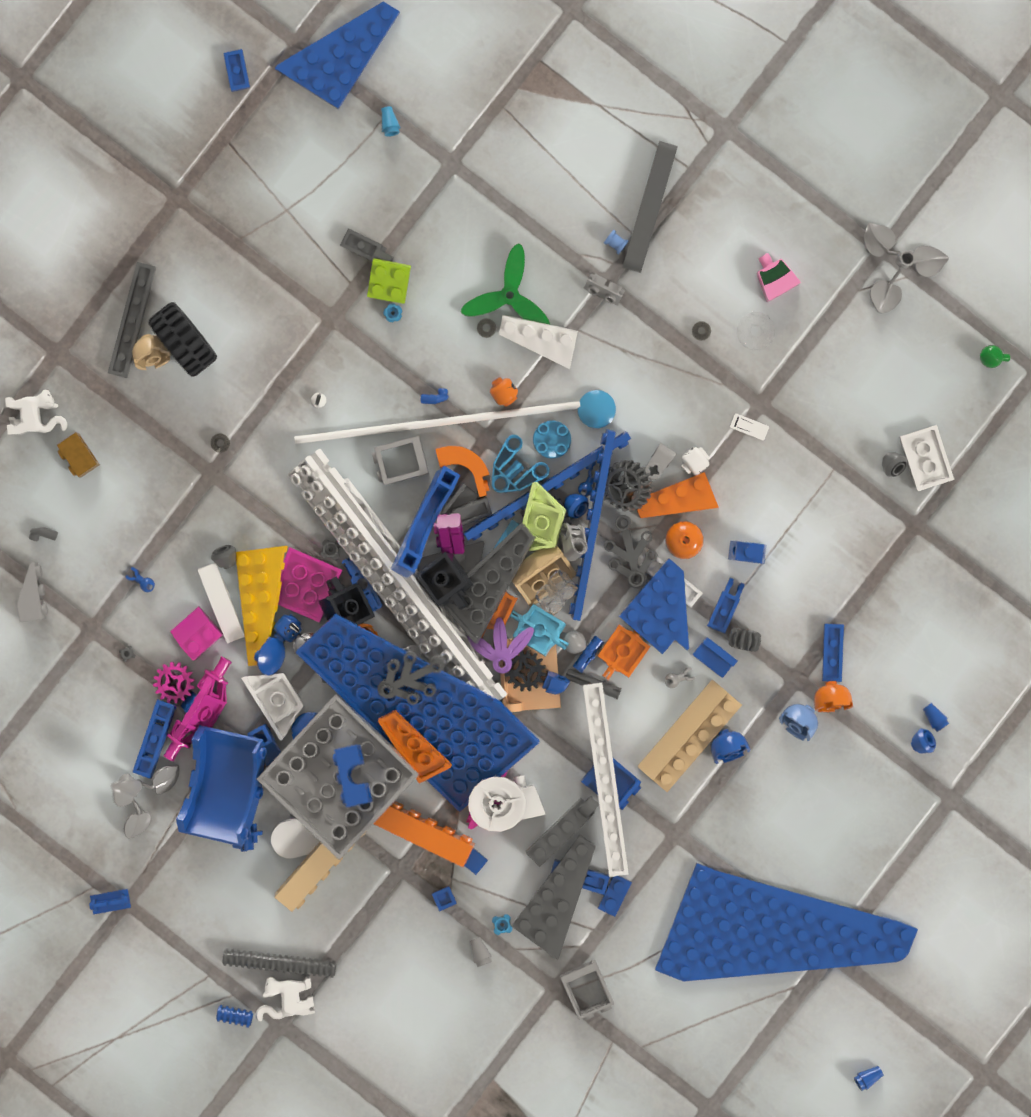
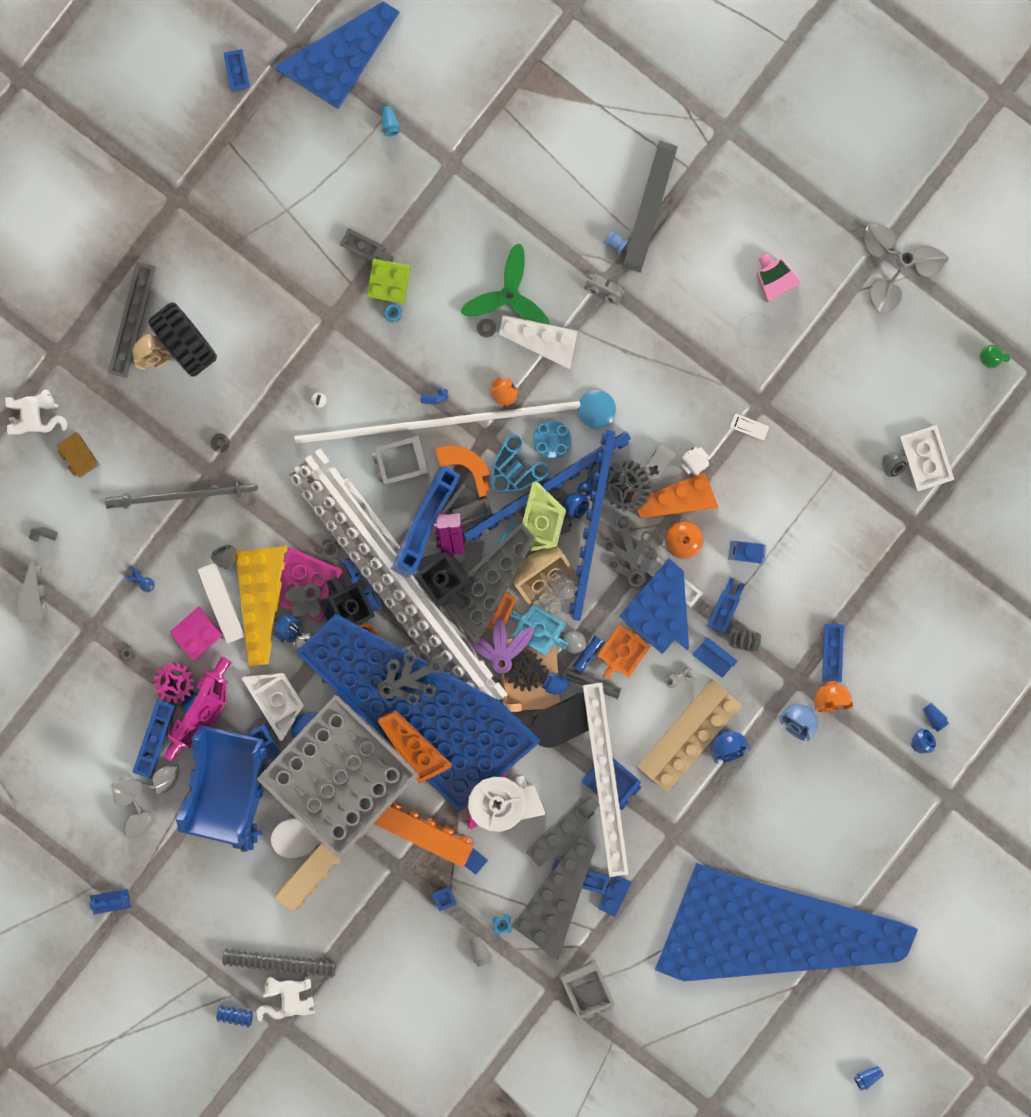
blue dish [254,637,285,675] -> none
blue arch [333,745,373,807] -> none
light grey piece [560,523,588,561] -> none
clear smoke plate [692,321,711,341] -> none
none -> dark grey bar [105,481,258,509]
none -> dark grey plate [285,584,321,618]
none -> black tile [530,693,589,748]

